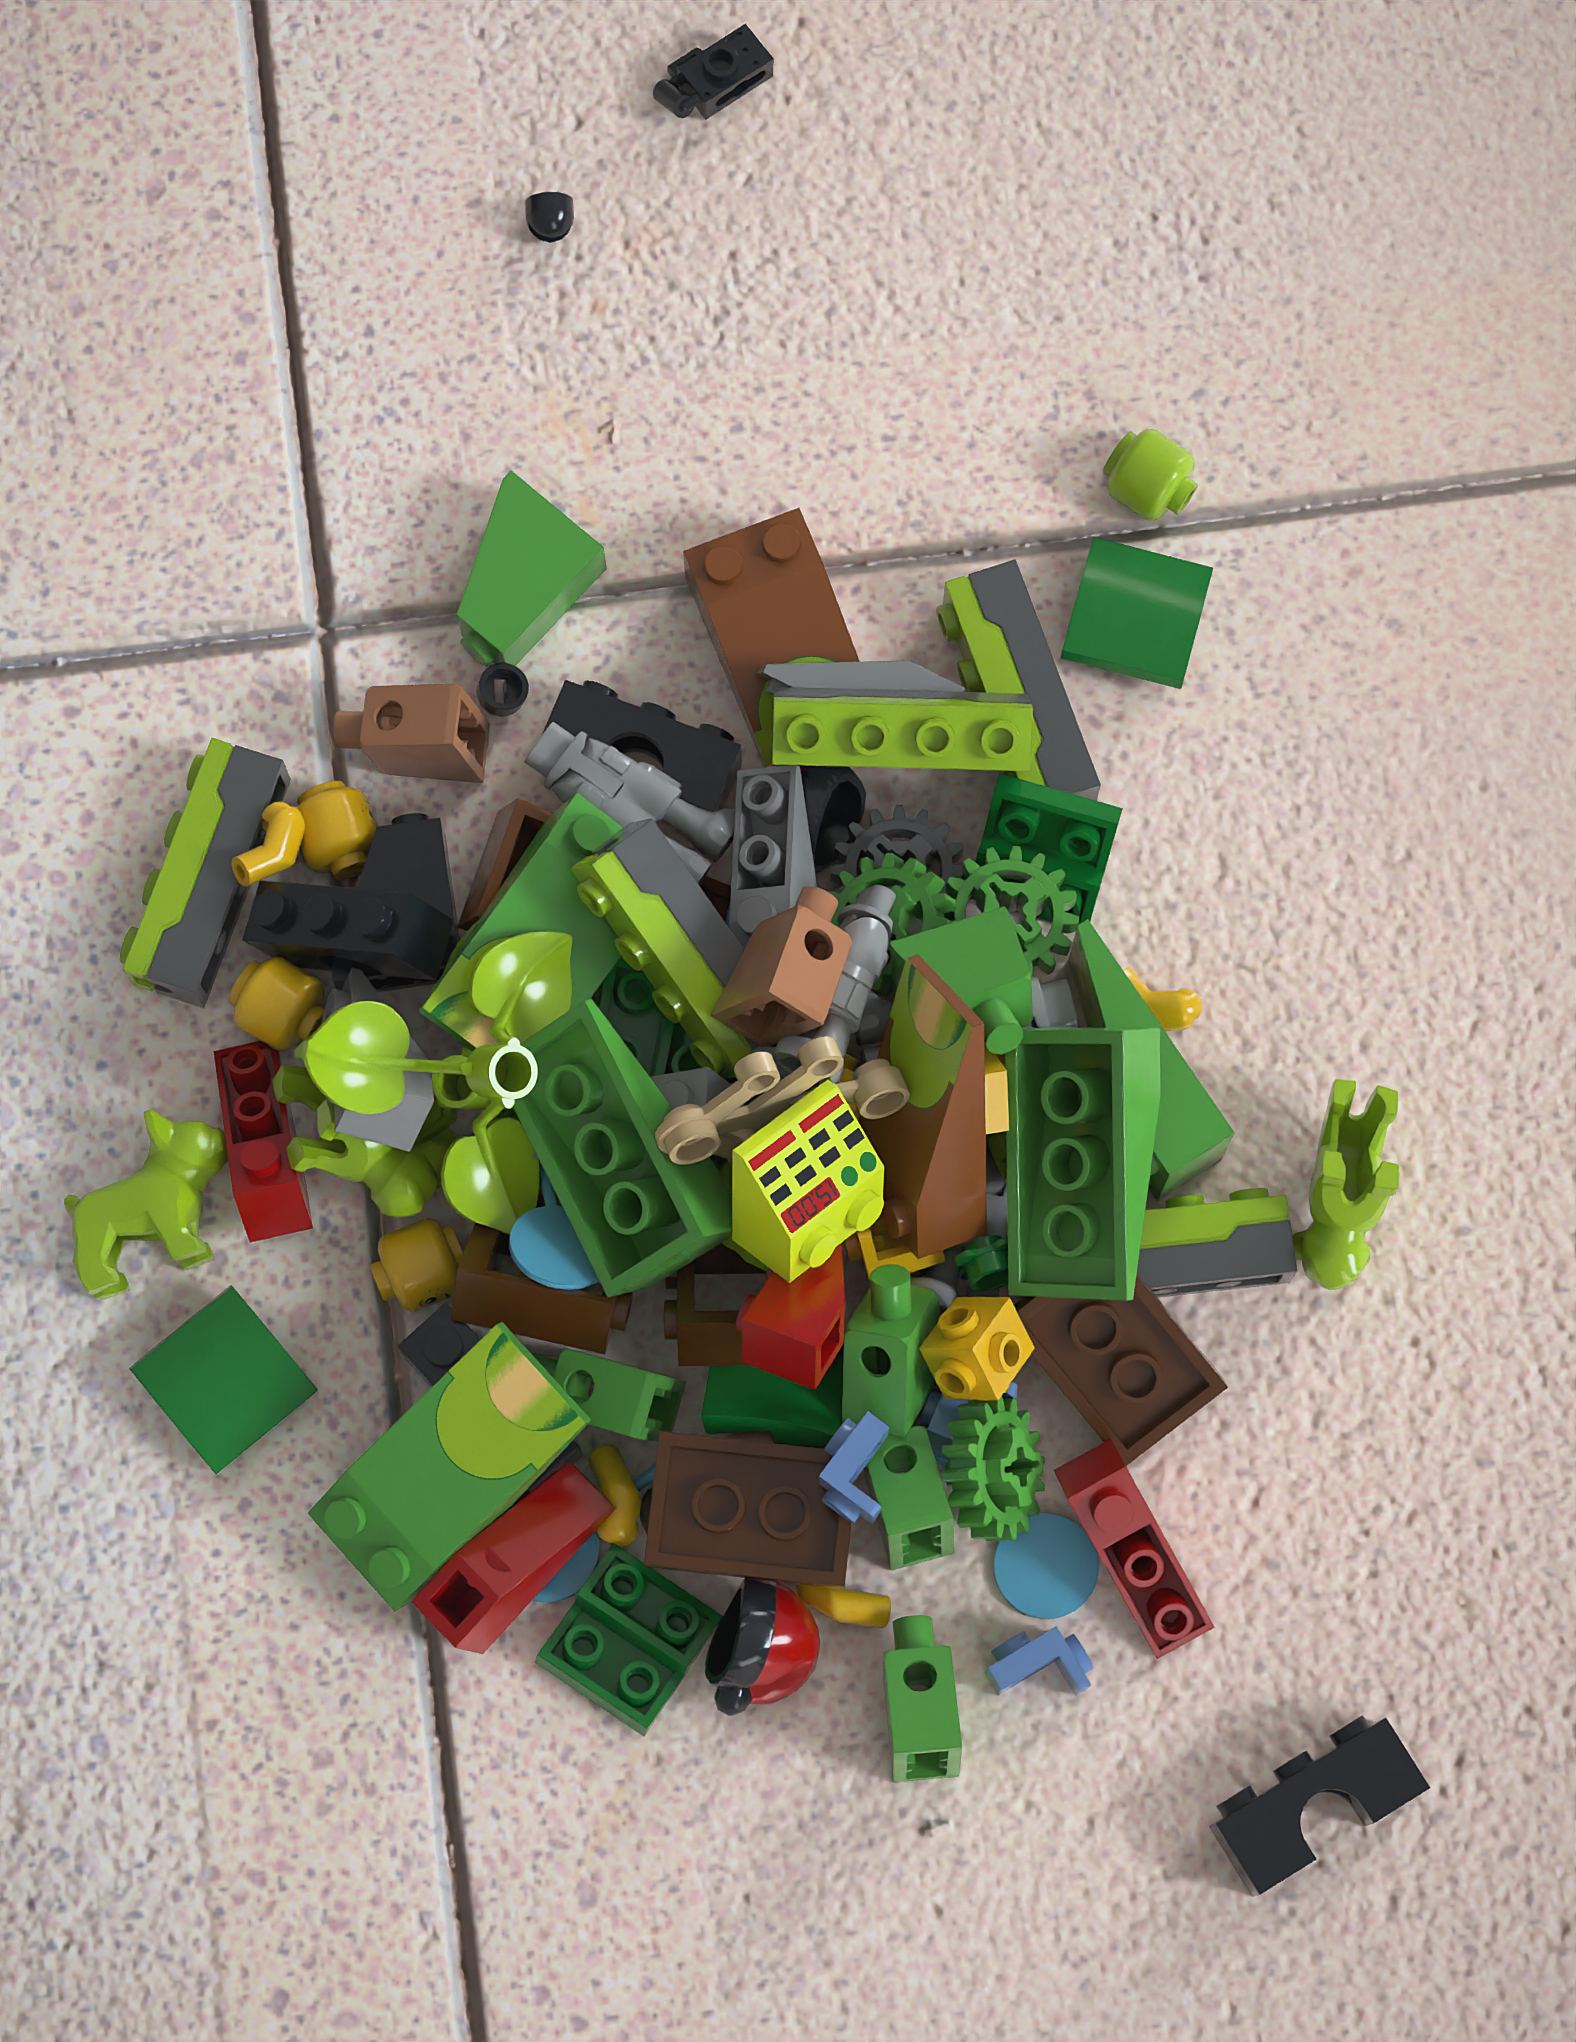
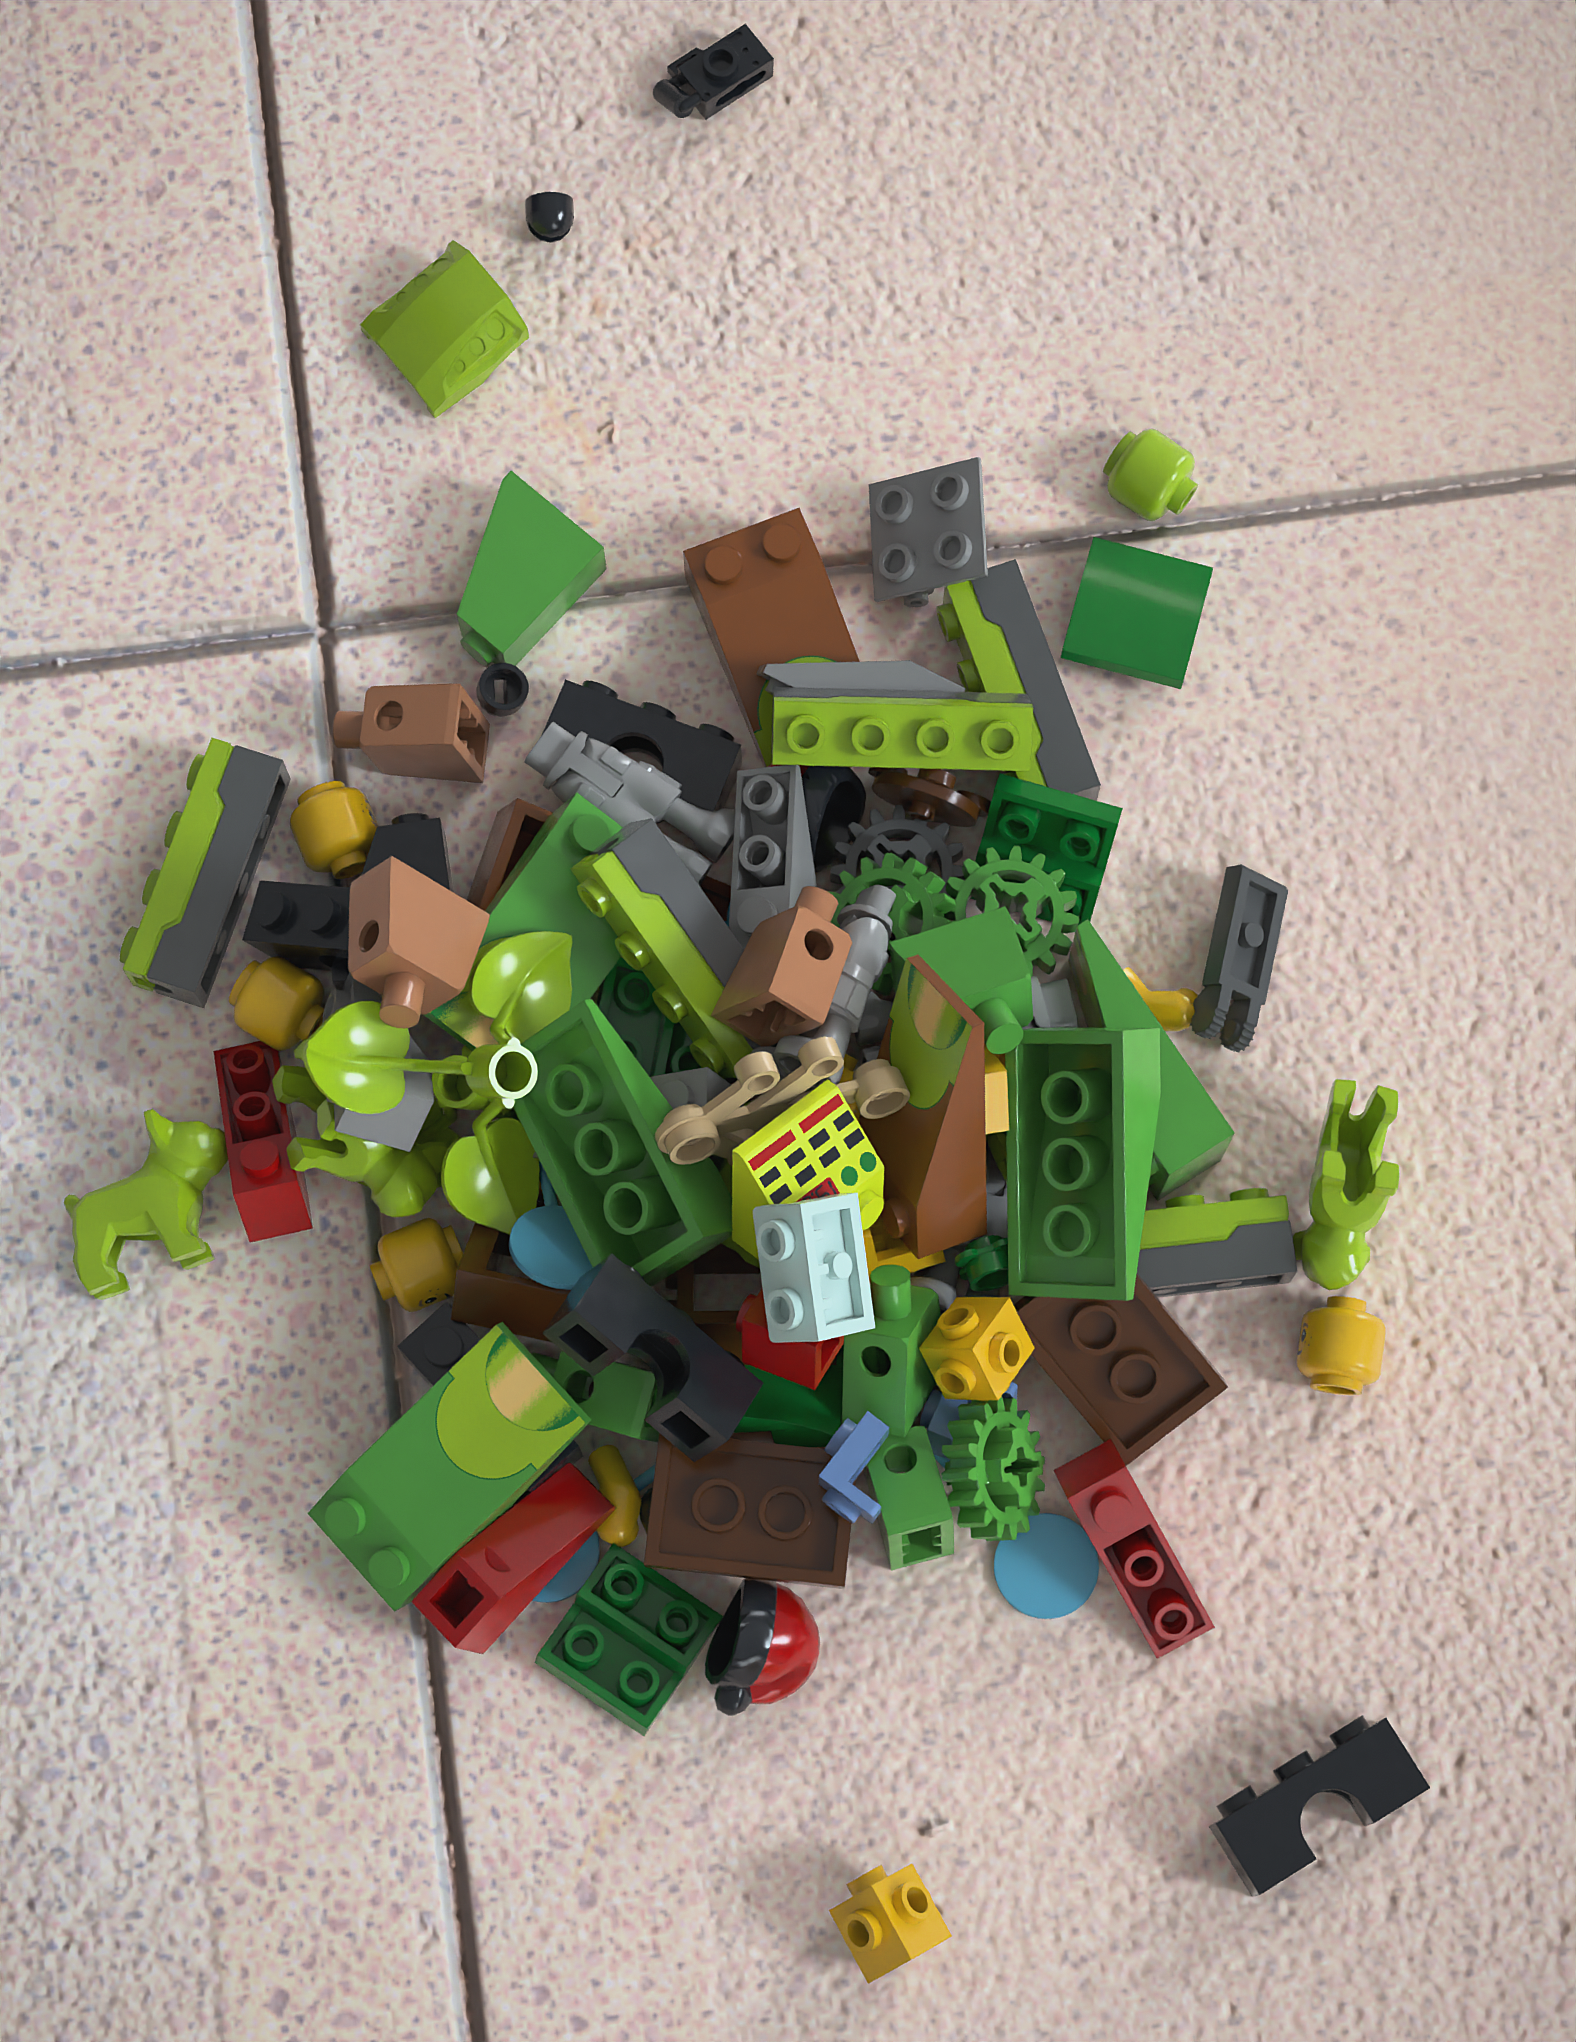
green slope [129,1285,318,1474] -> none
yellow arm [231,801,306,887] -> none
yellow arm [796,1584,891,1628] -> none
bright green torso [883,1615,962,1783] -> none
medium blue bracket [985,1626,1094,1696] -> none
none -> nougat torso [348,856,490,1028]
none -> lime slope [360,240,529,418]
none -> black arch [542,1254,764,1462]
none -> light aqua bracket [753,1192,875,1343]
none -> yellow brick [829,1864,952,1984]
none -> reddish brown piece [868,767,991,827]
none -> light grey hinge [869,457,988,607]
none -> dark grey hinge [1190,864,1288,1053]
none -> yellow head [1297,1296,1386,1395]

